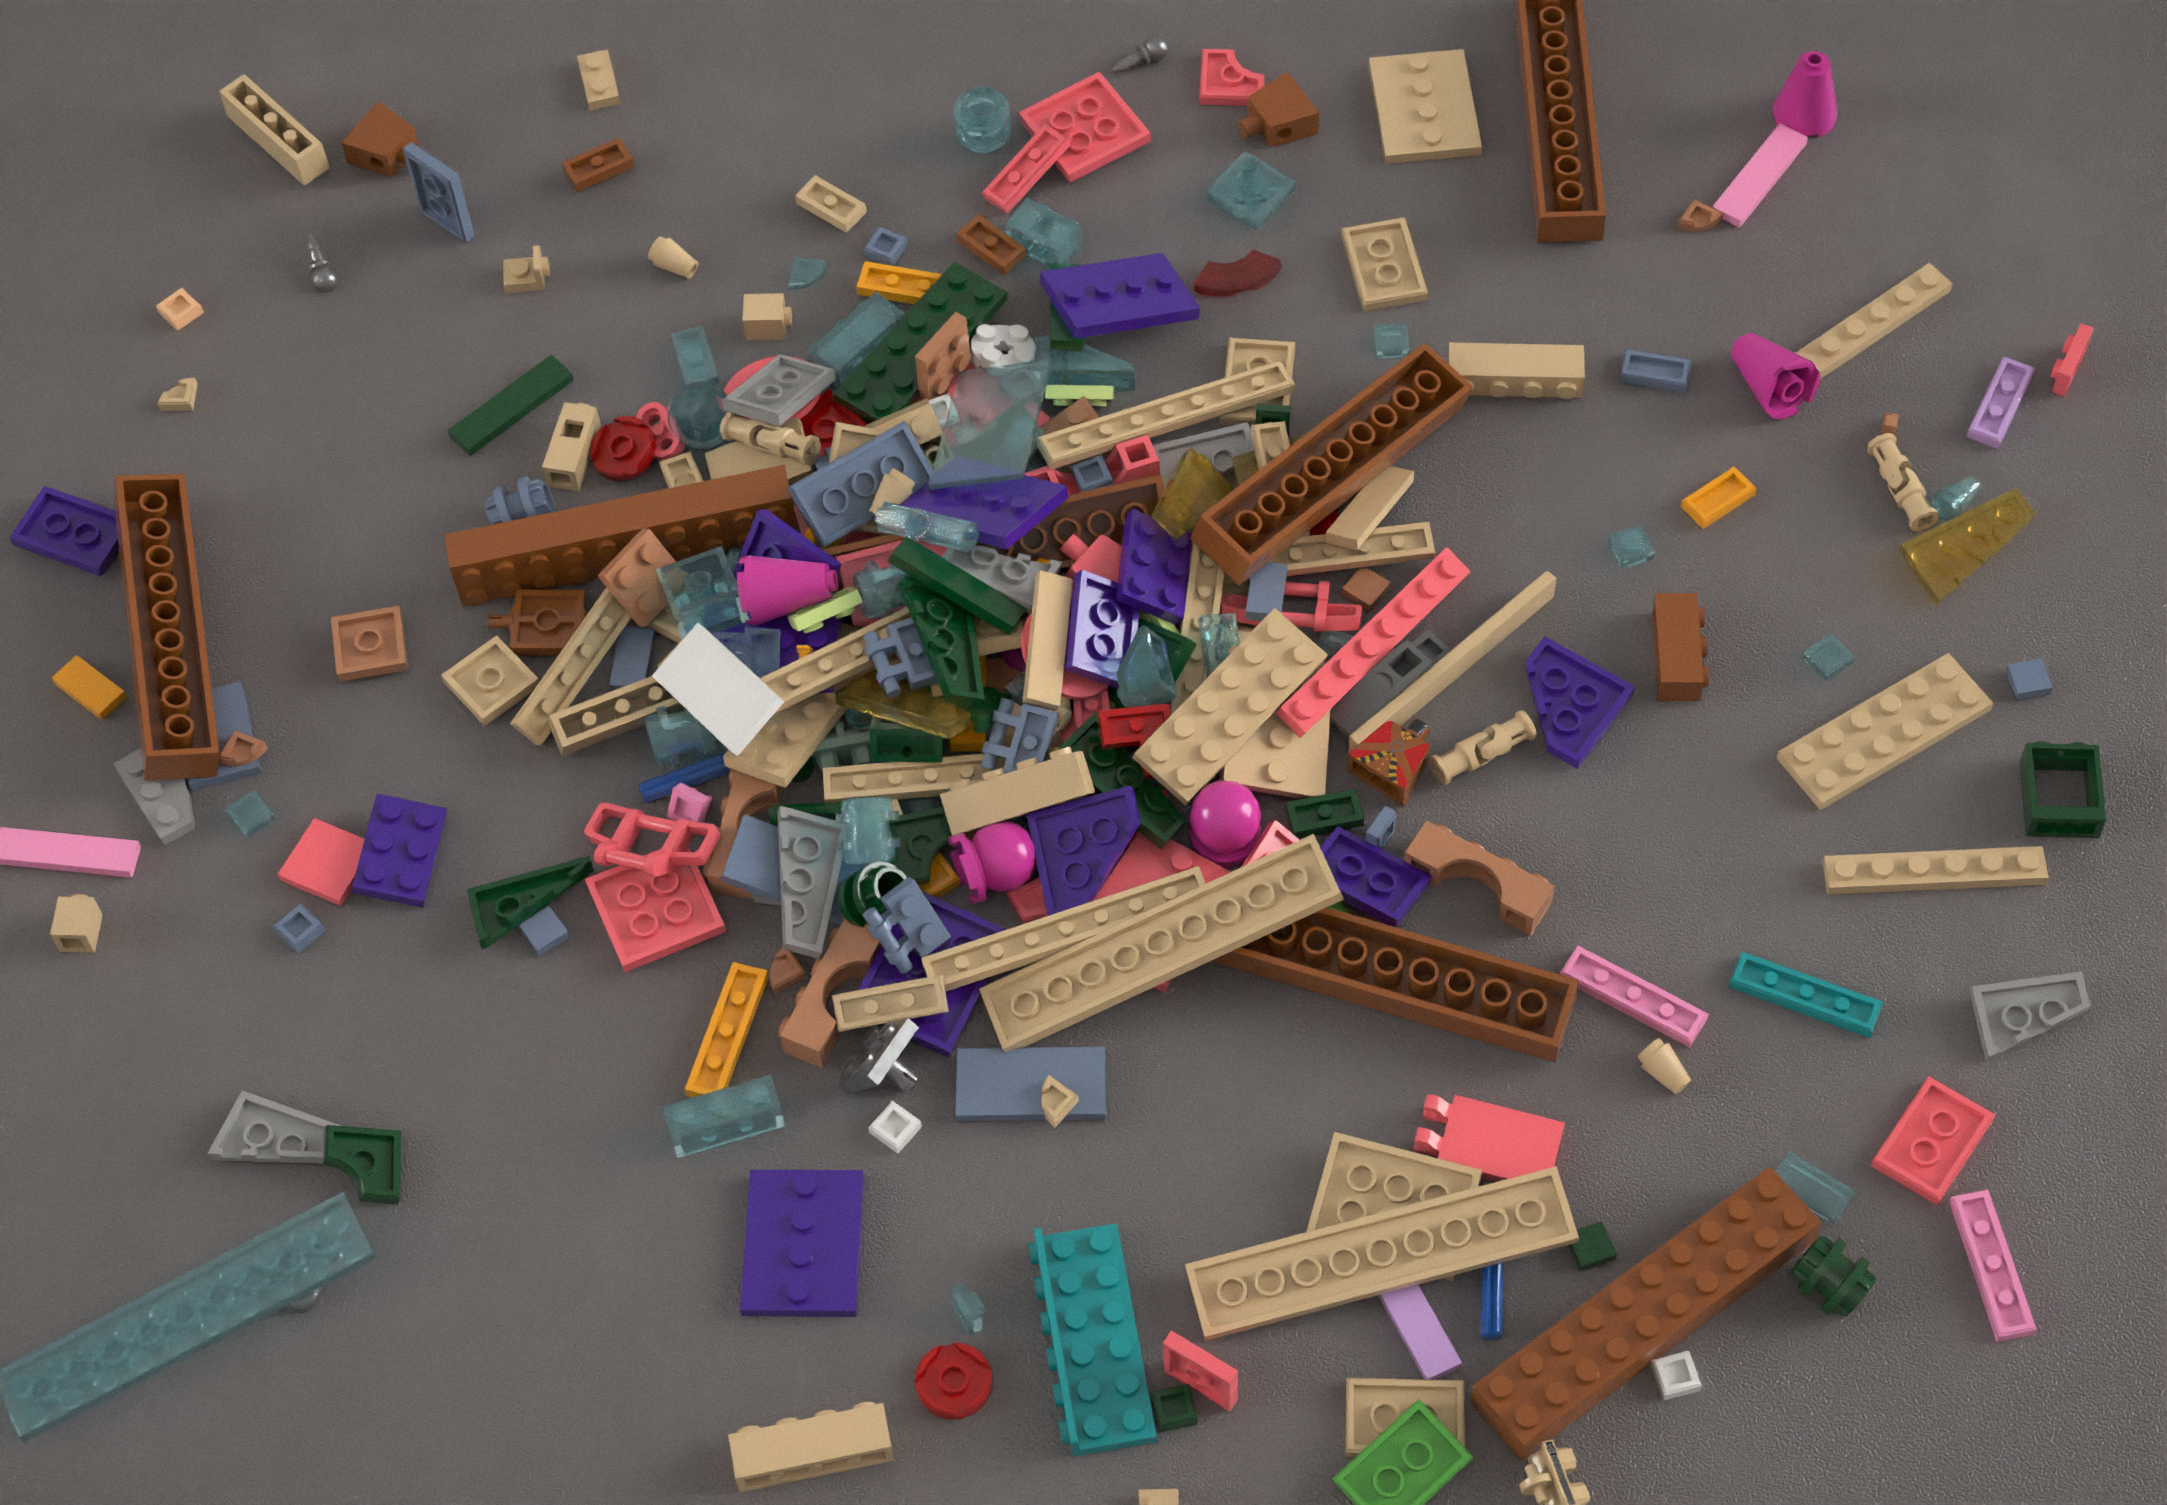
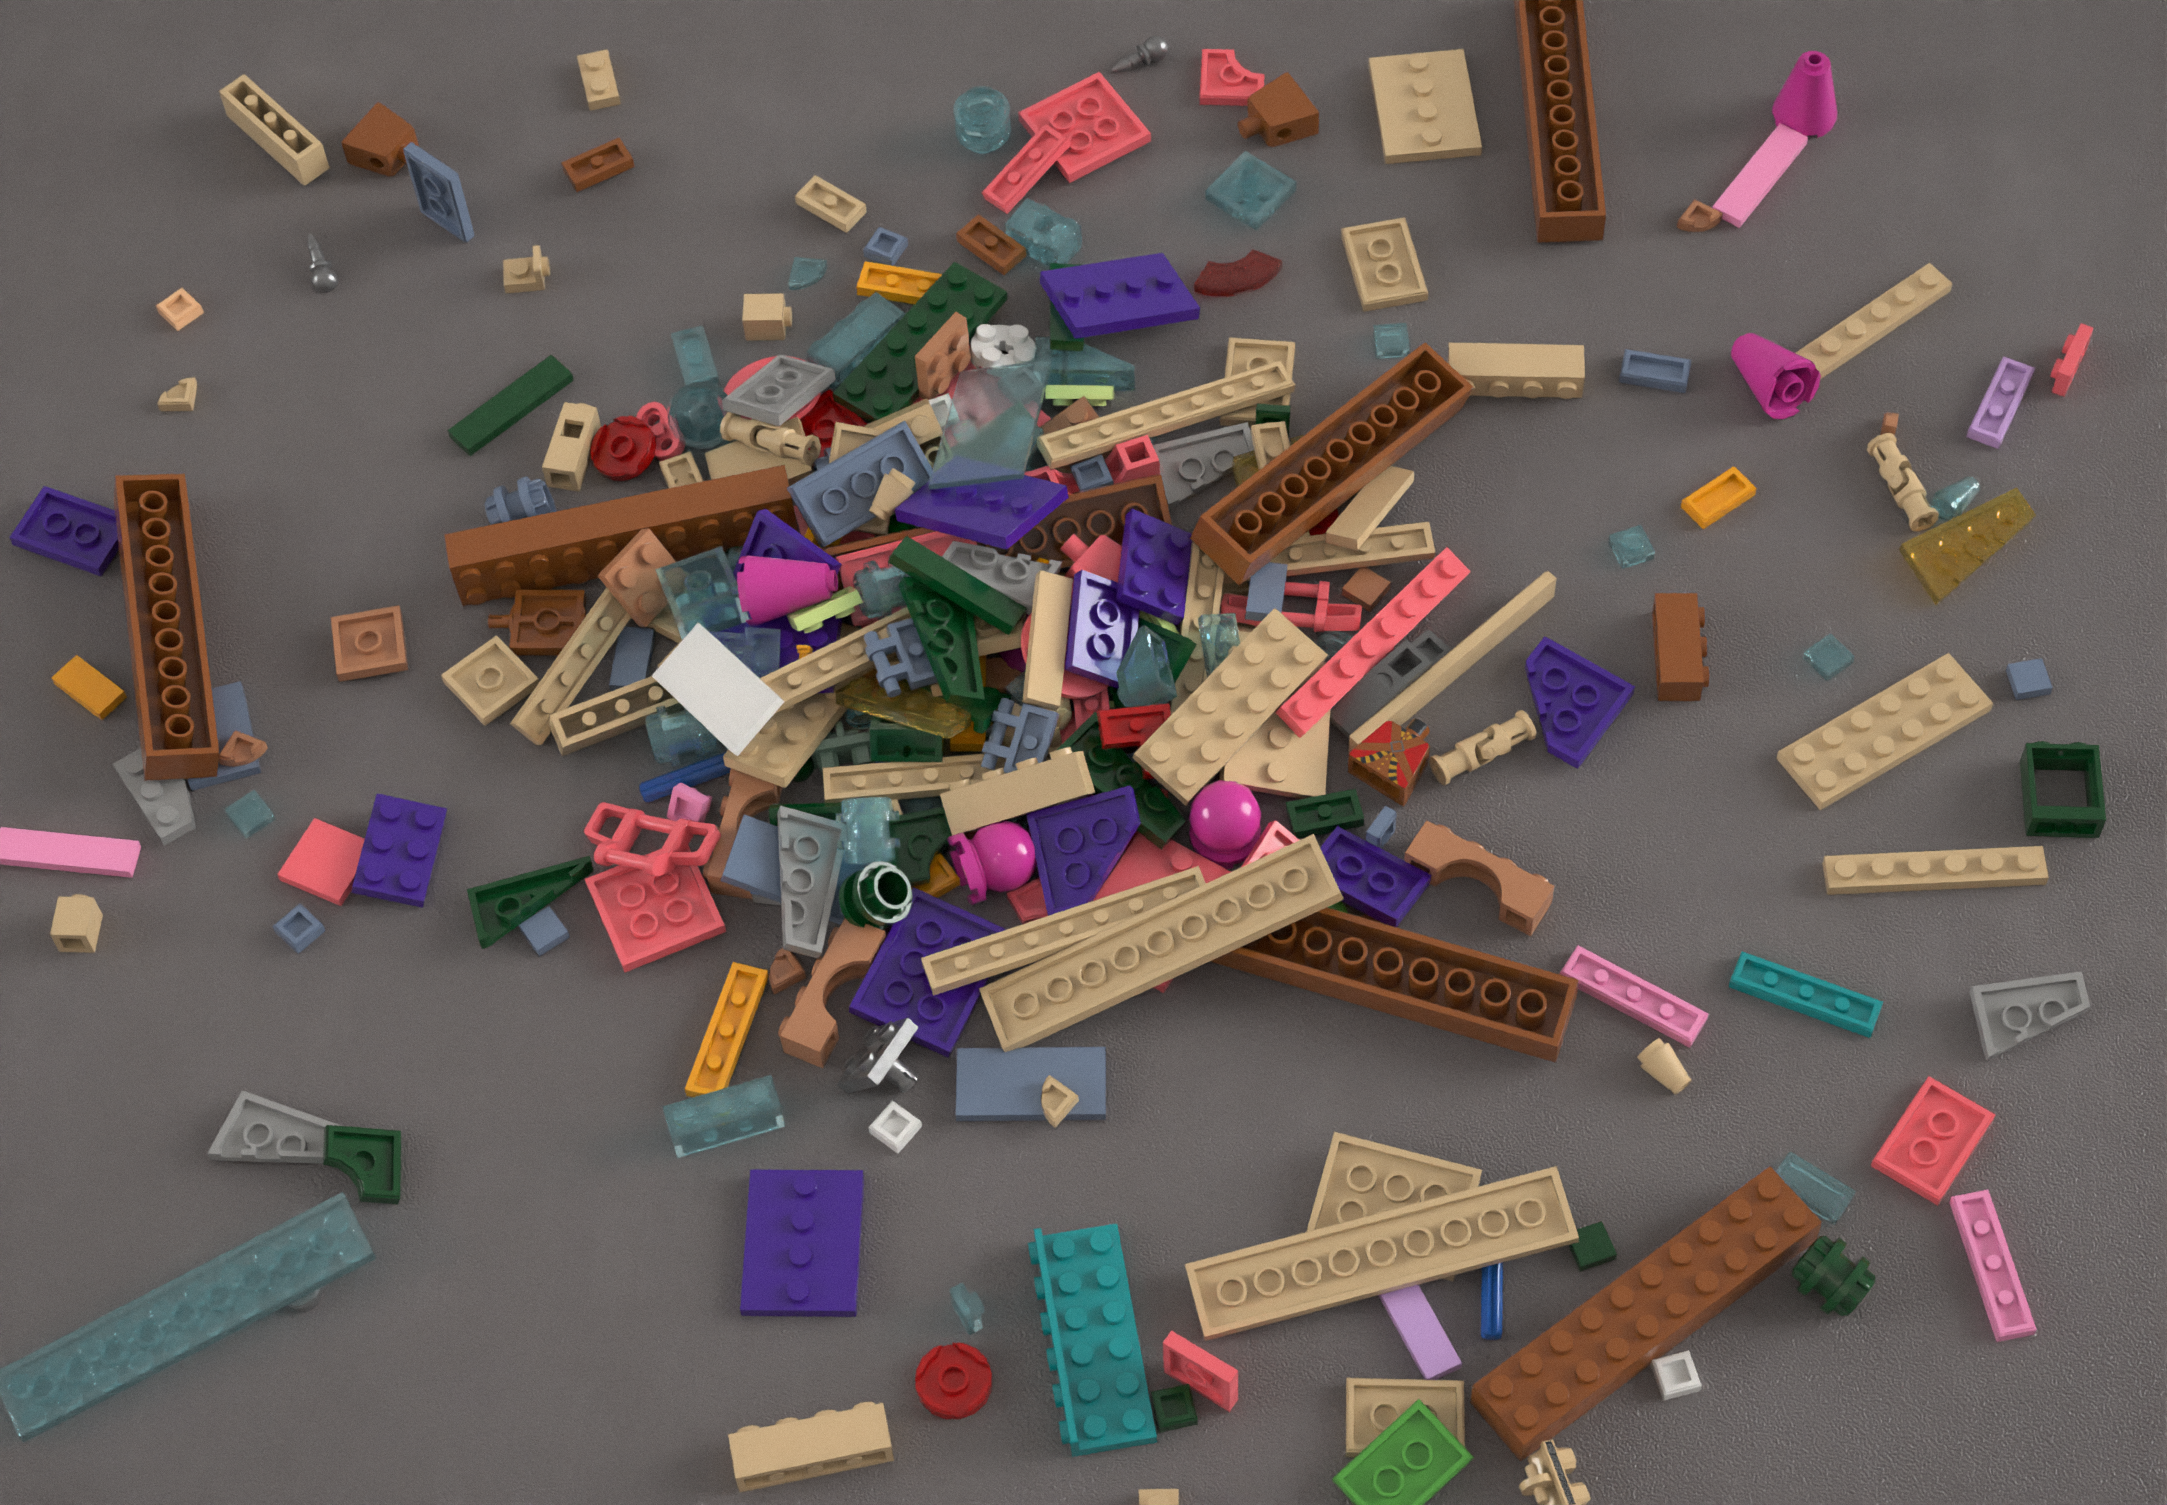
tan cone [648,236,699,279] -> none
tan tile [832,975,949,1032] -> none
sand blue plate [863,877,951,974] -> none
clear light blue piece [875,502,979,552] -> none
clear yellow wing [1151,447,1235,540] -> none
coral tile [1413,1094,1565,1182] -> none

